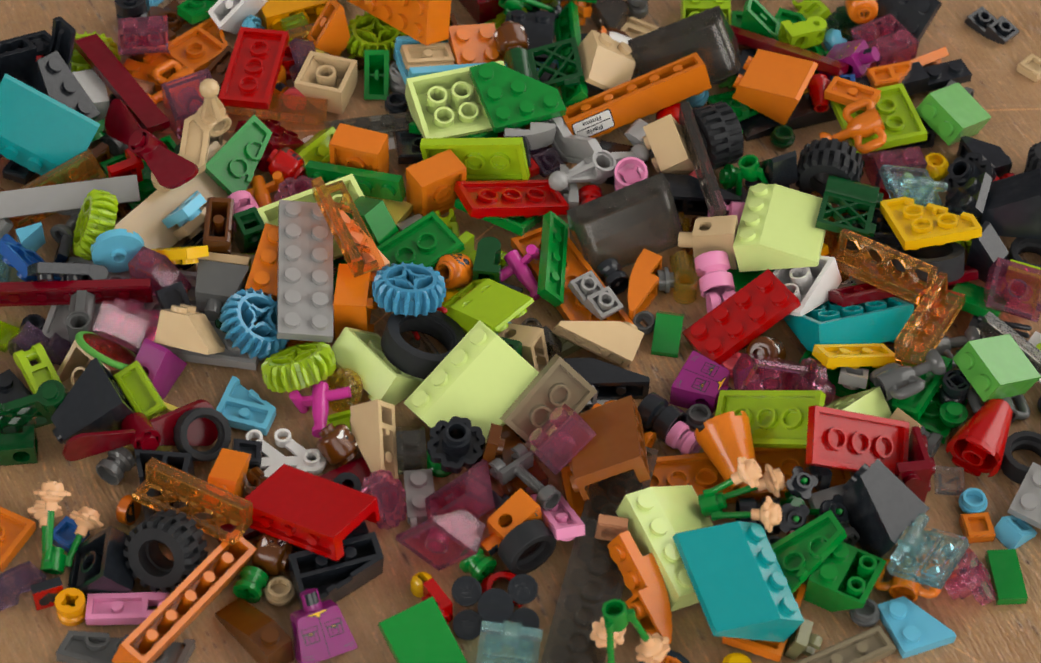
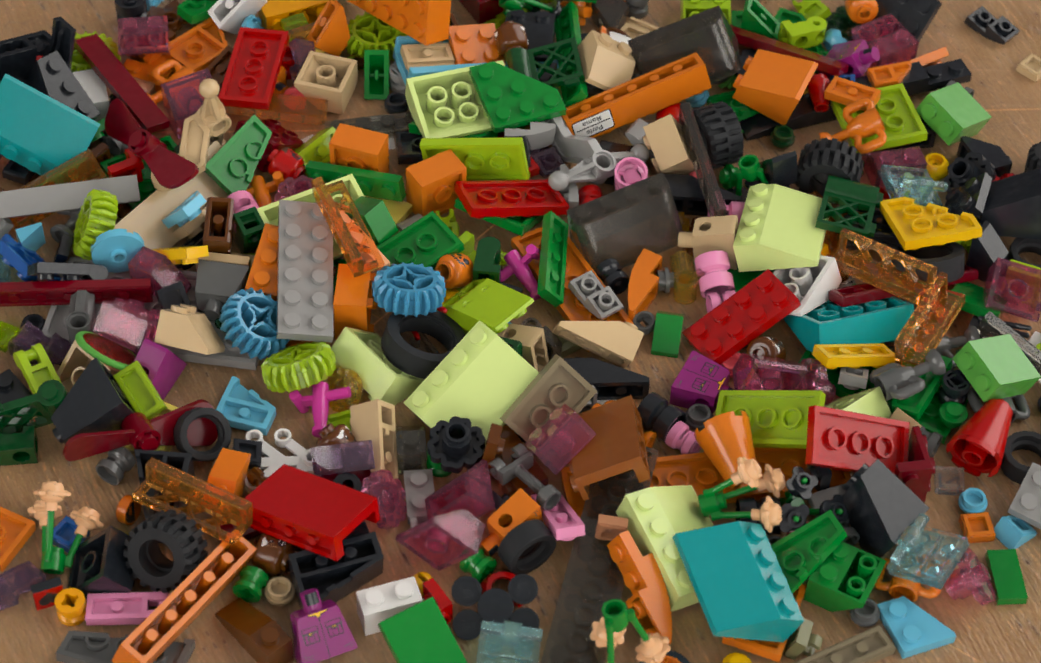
none -> clear purple slope [311,440,375,476]
none -> white brick [356,576,423,636]

